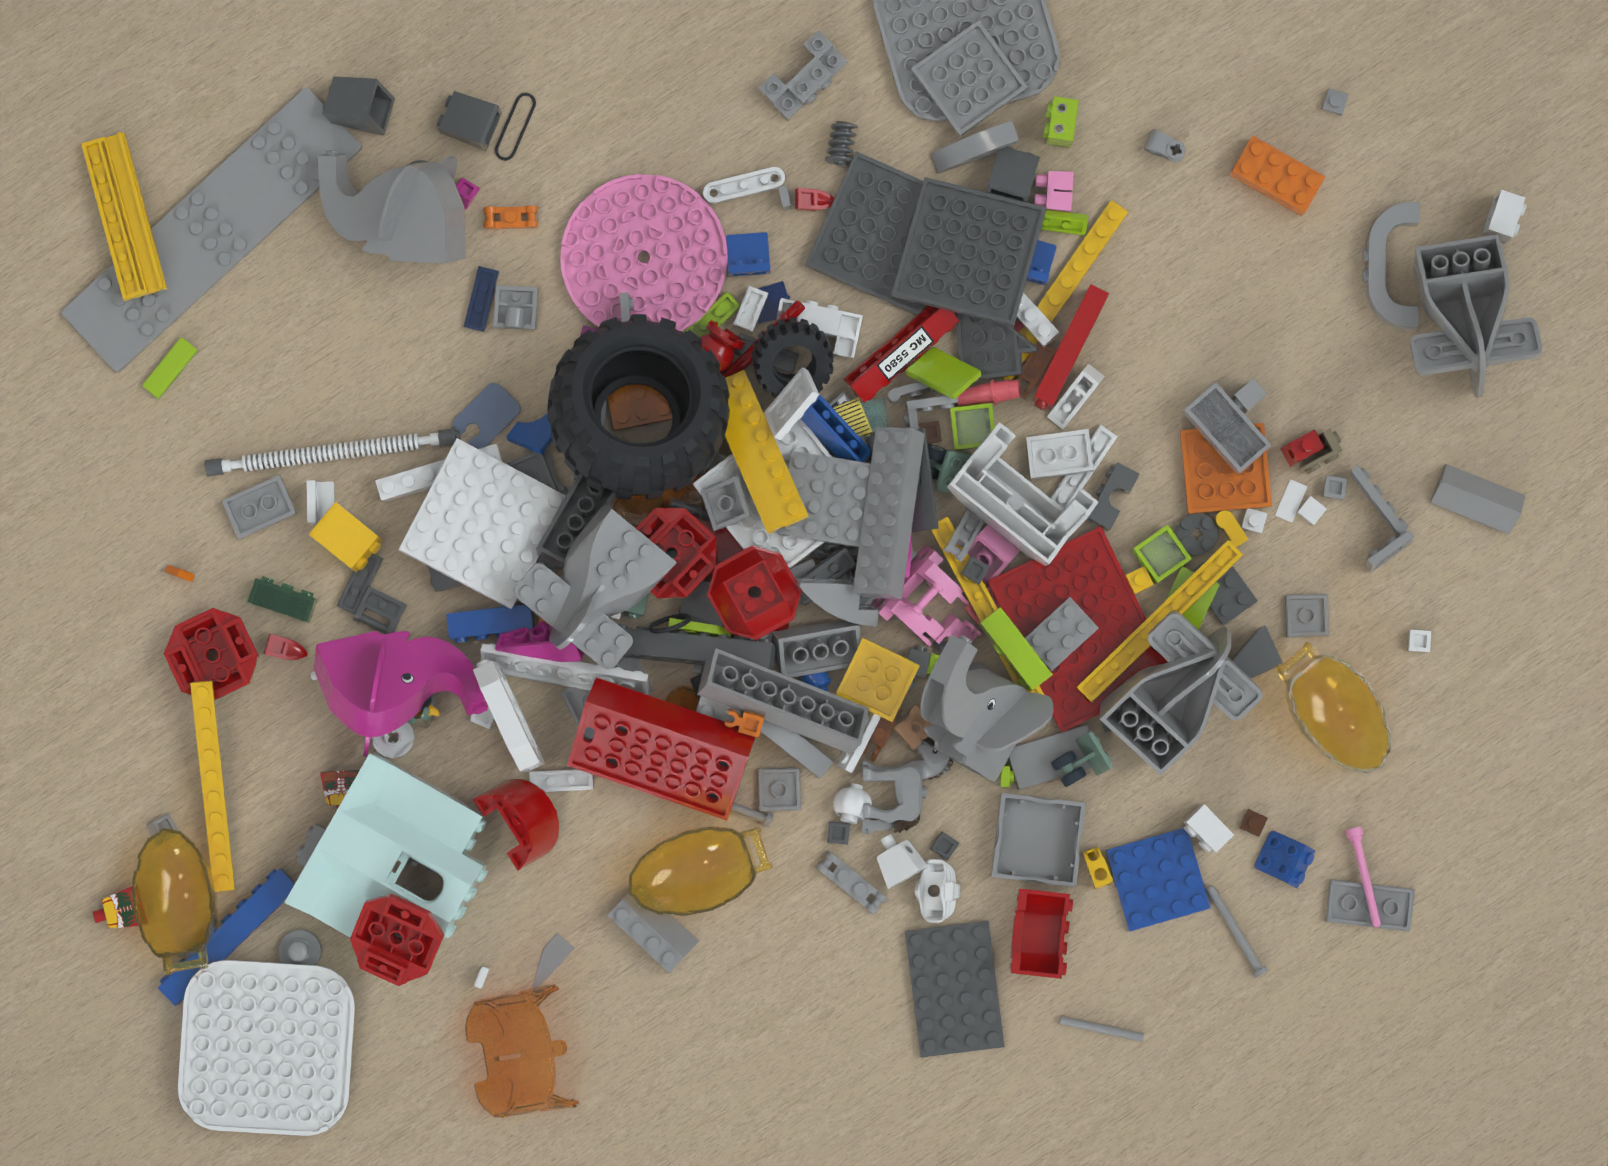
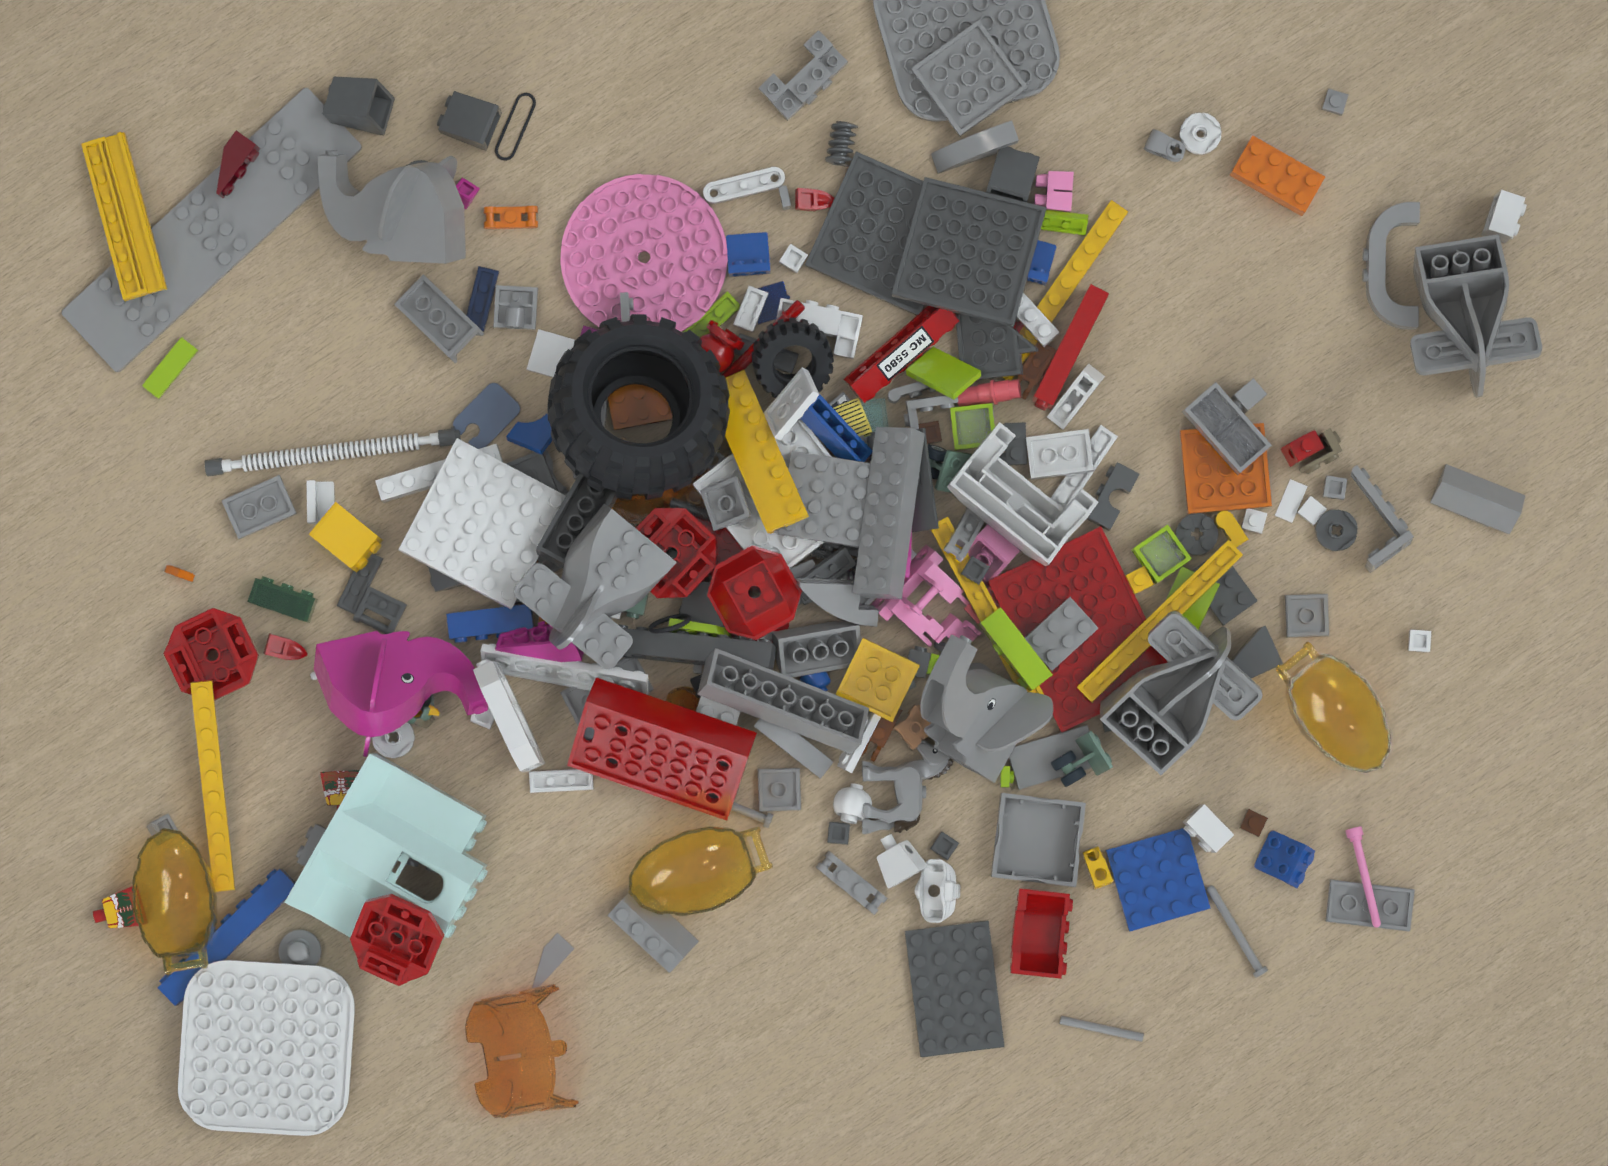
red cylinder [473,779,559,871] -> none
white tile [474,966,491,989] -> none
orange plate [725,709,765,738] -> none
lime piece [1043,96,1079,148] -> none
none -> dark red slope [216,130,261,199]
none -> light grey plate [394,274,484,363]
none -> white tile [527,329,575,377]
none -> white plate [779,244,808,273]
none -> dark grey plate [999,422,1027,465]
none -> white plate [1179,113,1221,155]
none -> dark grey plate [1315,510,1358,552]

